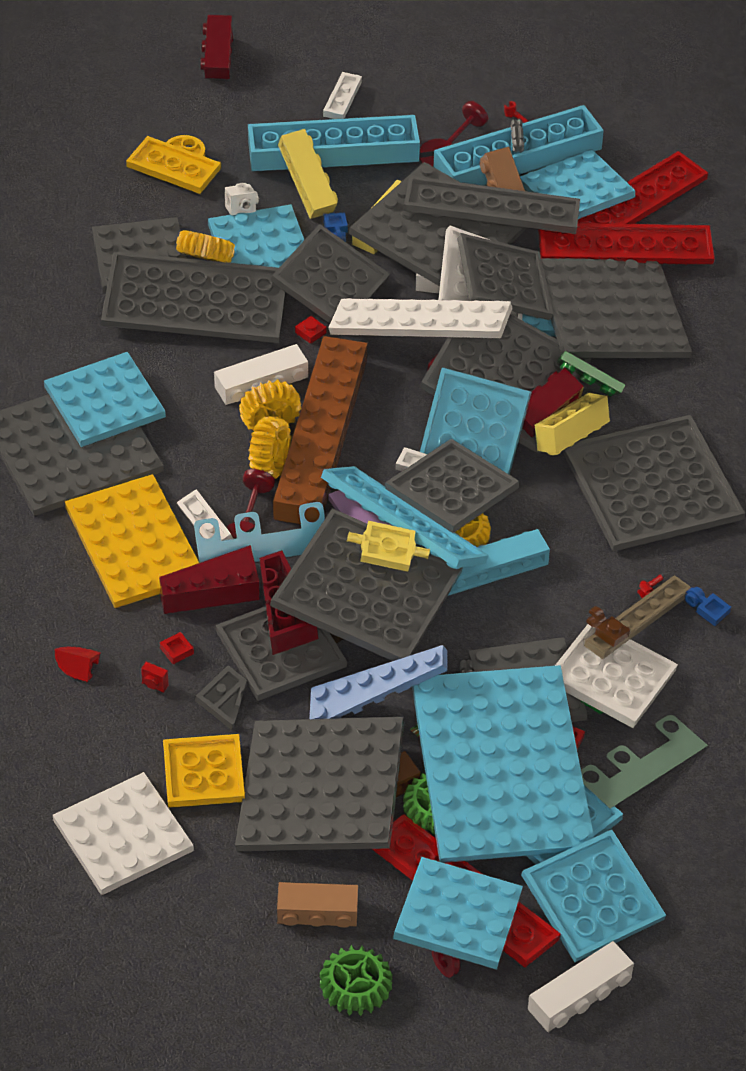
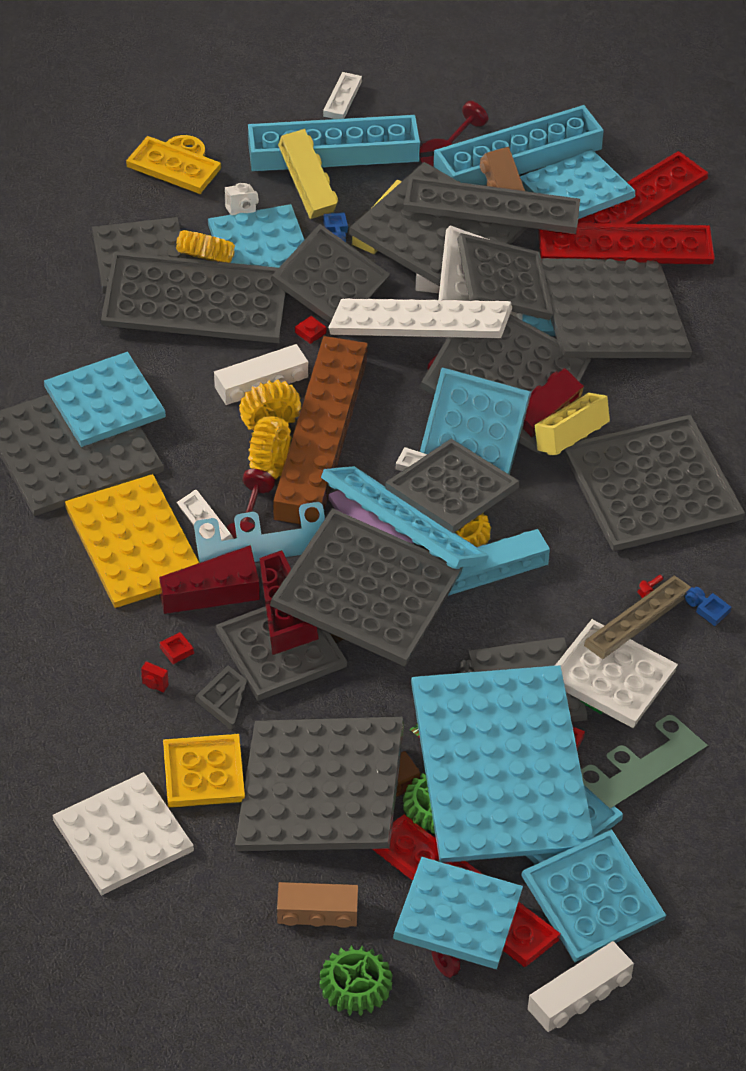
red brick [55,647,101,682] -> none
dark red wedge [201,15,233,79] -> none
medium blue wing [310,645,447,719] -> none
light yellow plate [347,521,430,572] -> none
red hand [504,101,529,123] -> none
dark grey axle [511,119,524,153] -> none
green plate [557,351,625,397] -> none
reddish brown plate [586,606,630,648] -> none

